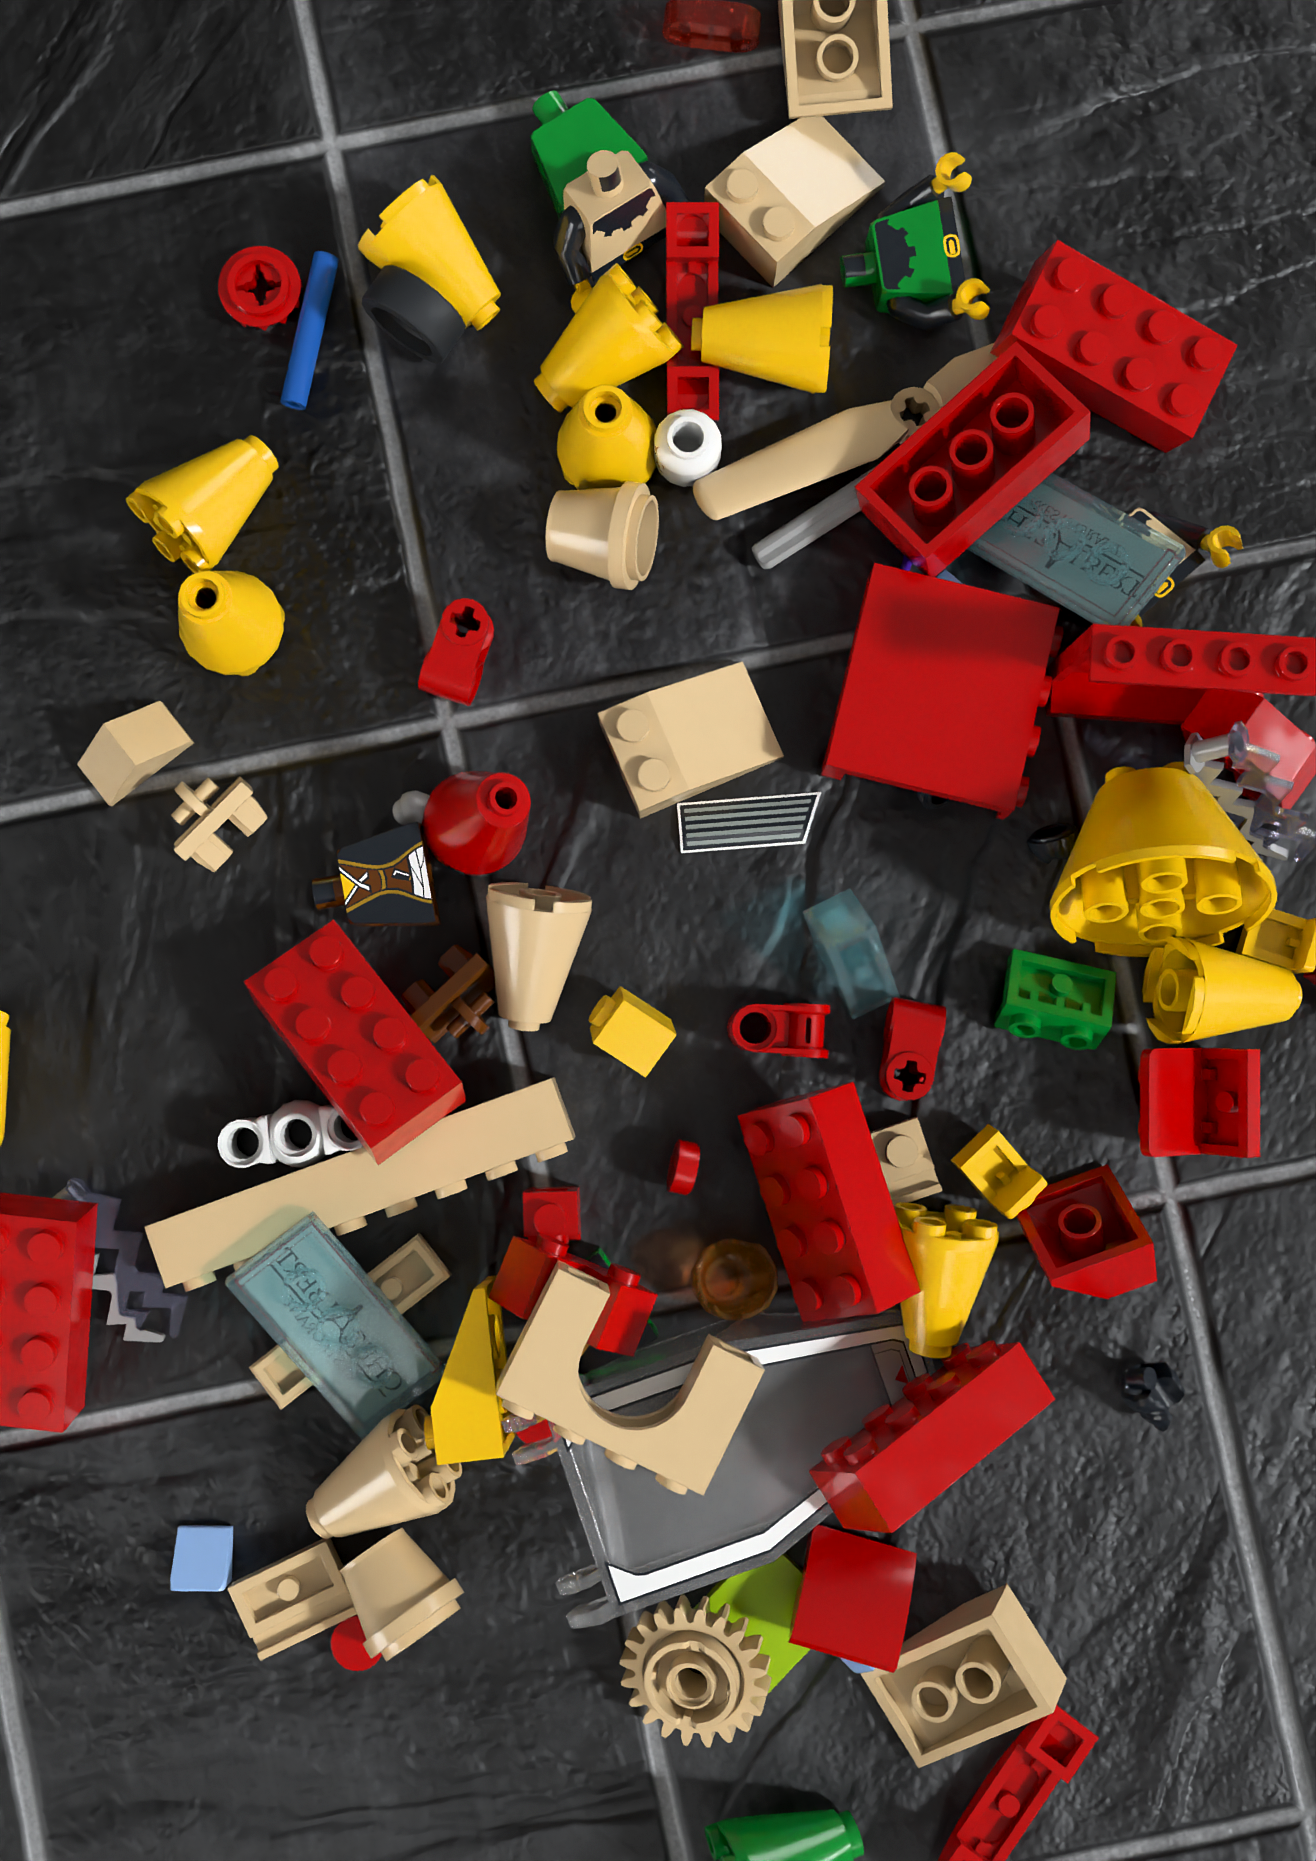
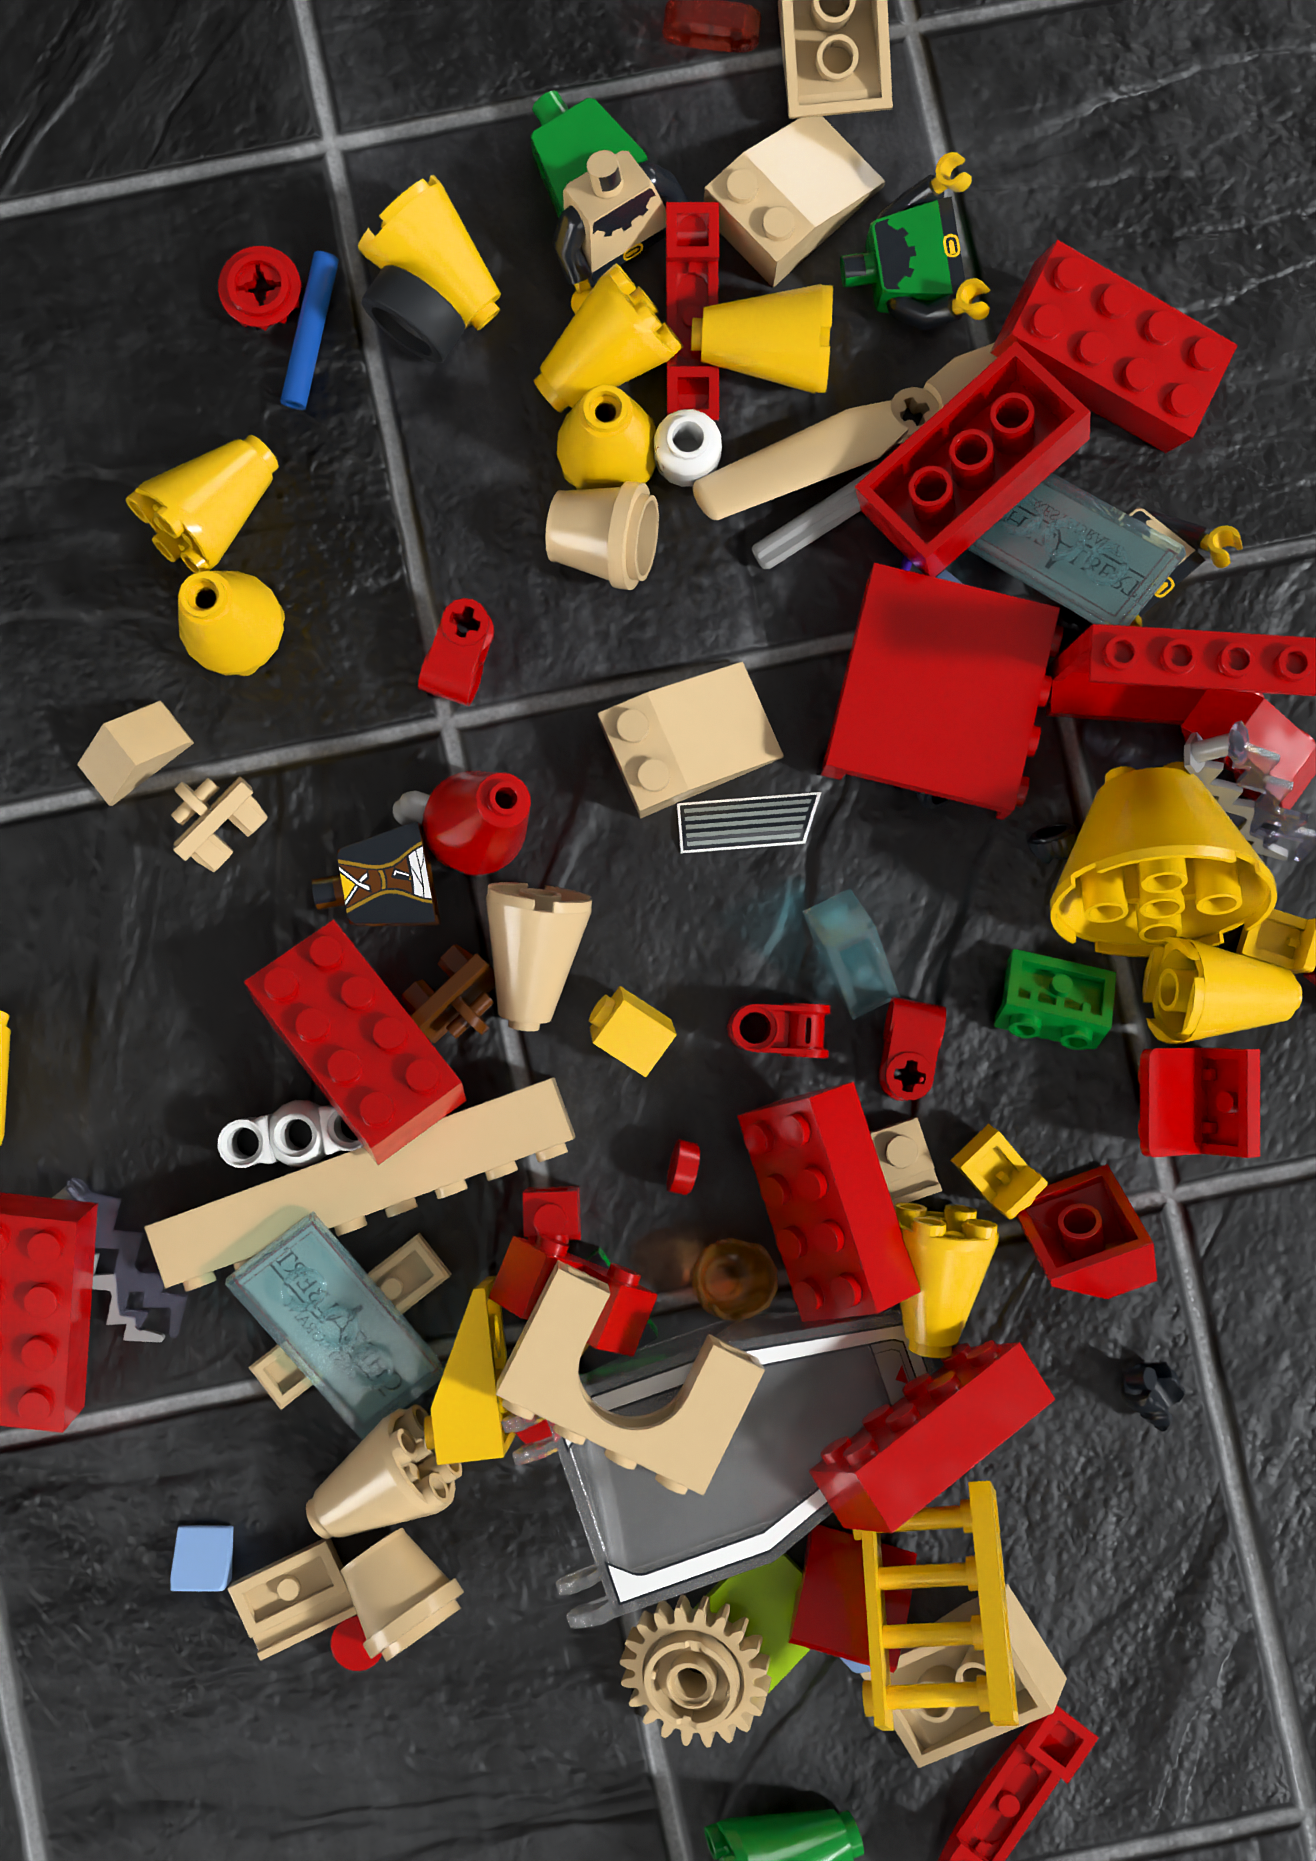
none -> yellow fence [852,1481,1019,1731]

